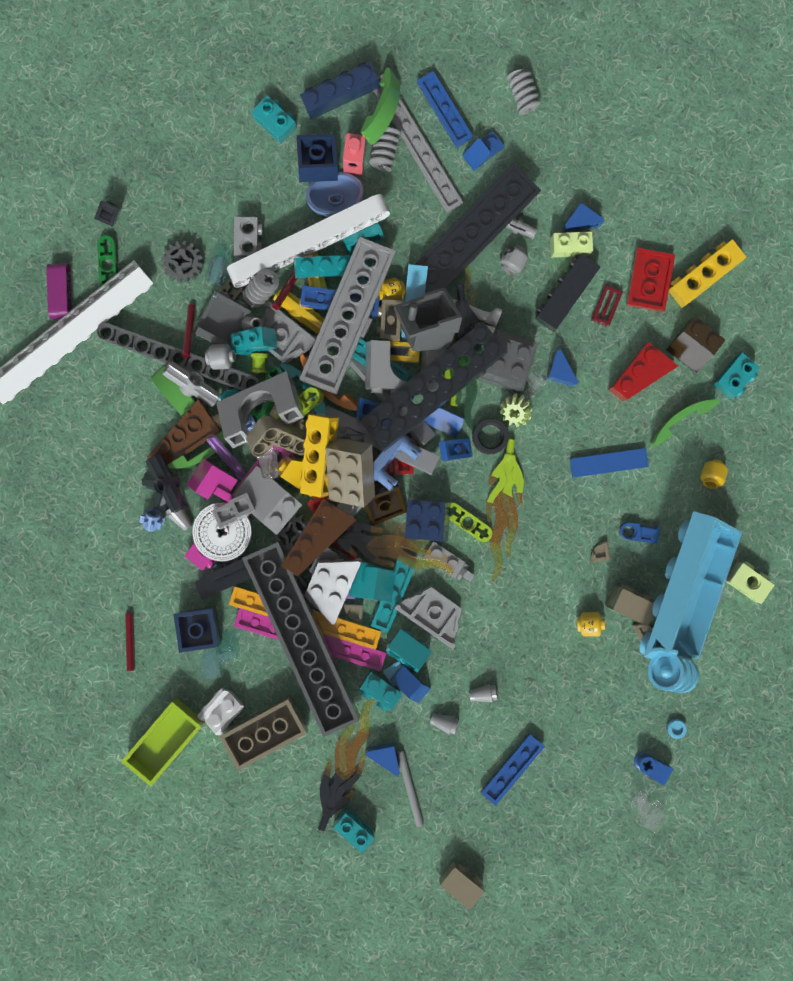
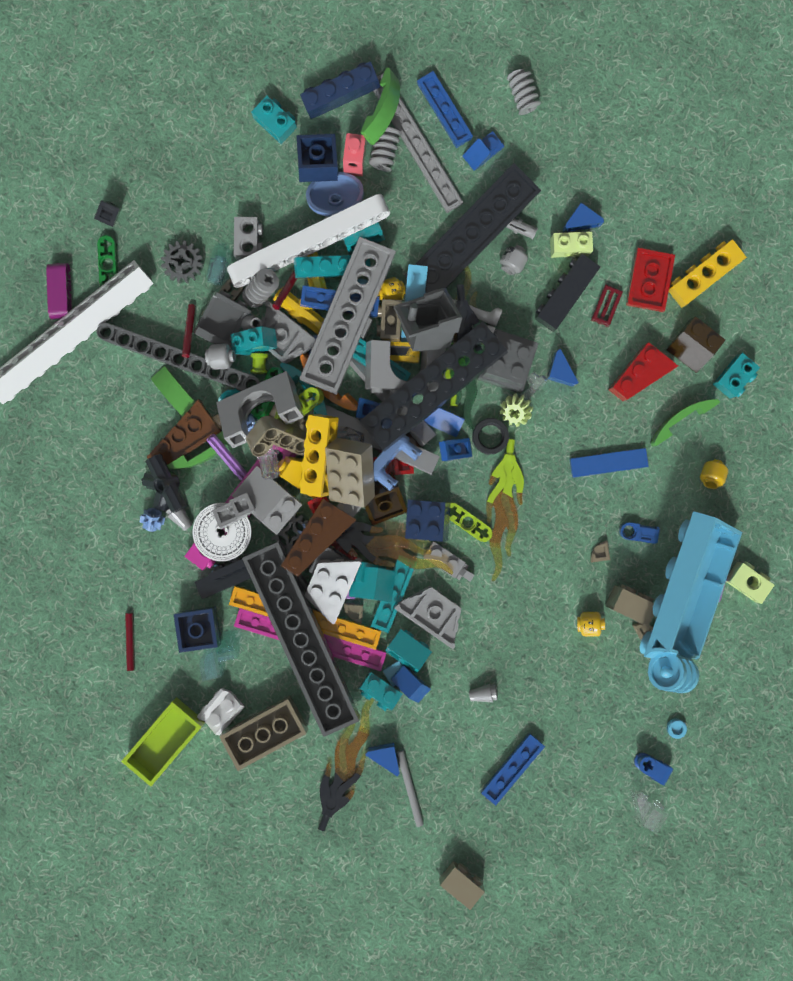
light grey piece [162,361,221,407] -> none
dark pink plate [187,458,237,503] -> none
teal brick [333,807,375,853] -> none
light grey cone [430,713,459,735] -> none

